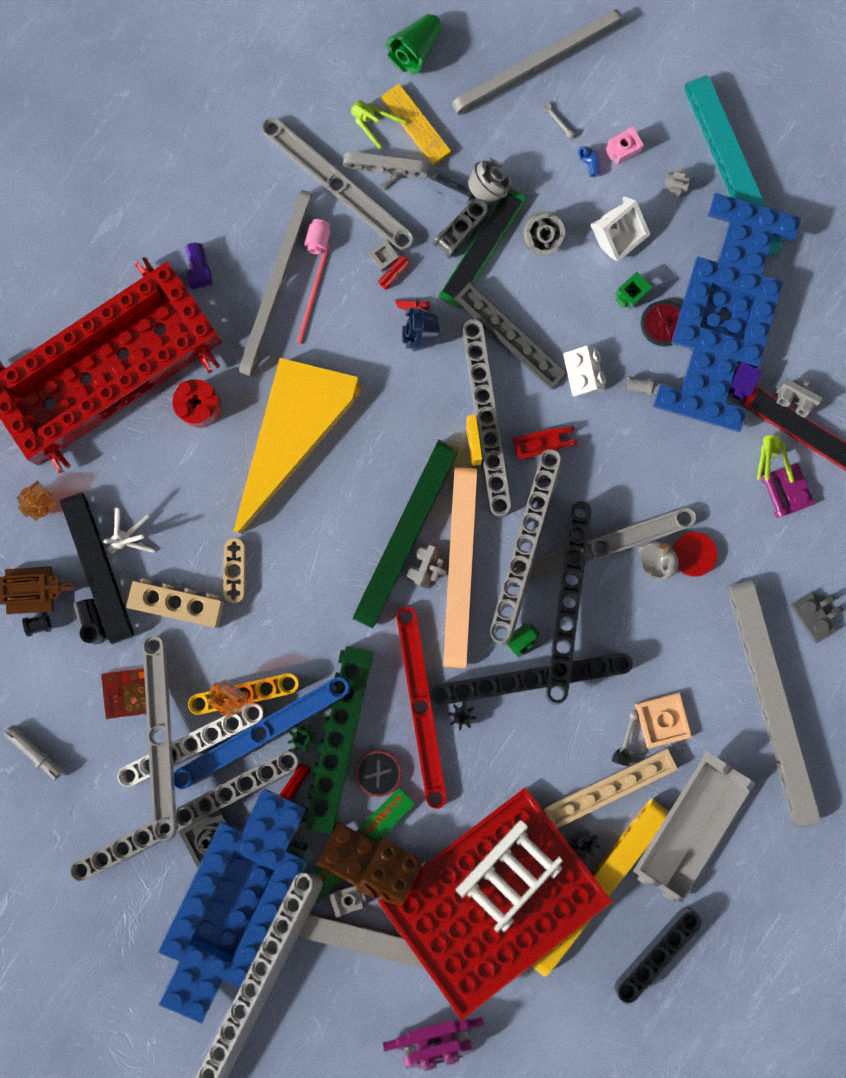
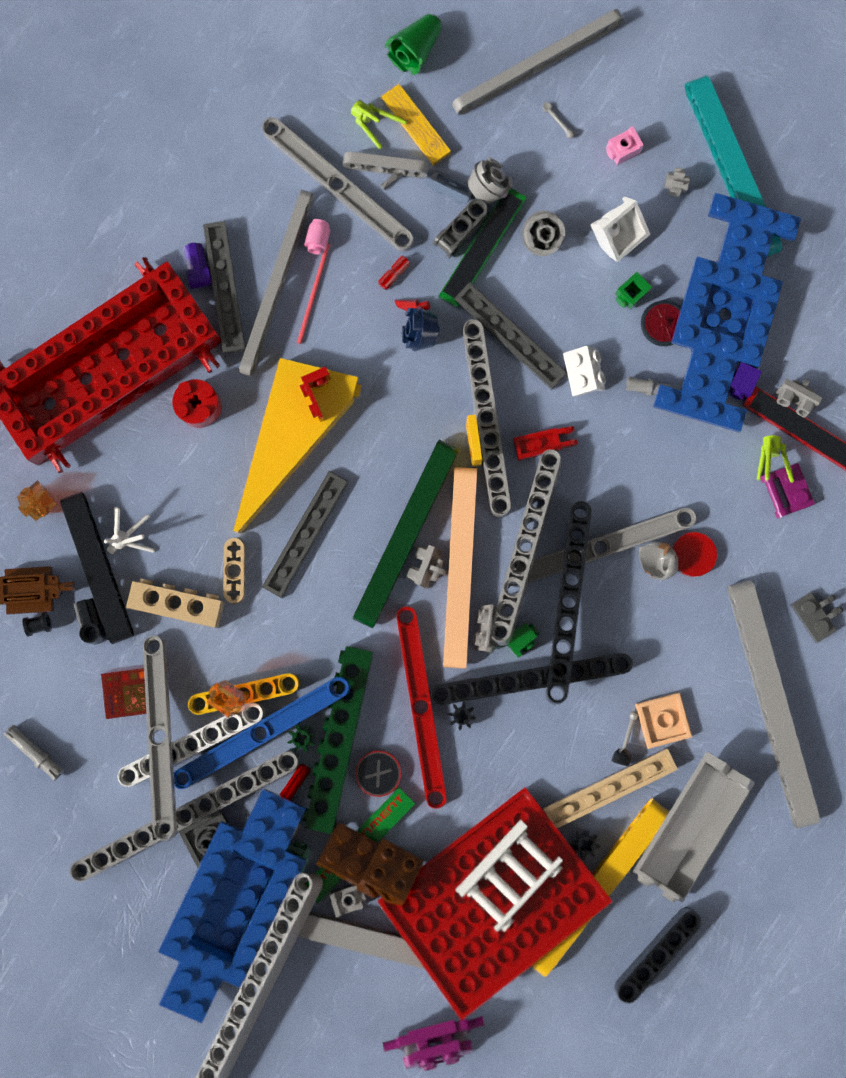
light grey tile [368,240,399,272] -> none
blue arm [577,146,600,177] -> none
none -> dark grey plate [203,221,246,354]
none -> dark grey tile [262,471,349,598]
none -> red bracket [299,366,331,422]
none -> light grey hinge [473,605,498,653]

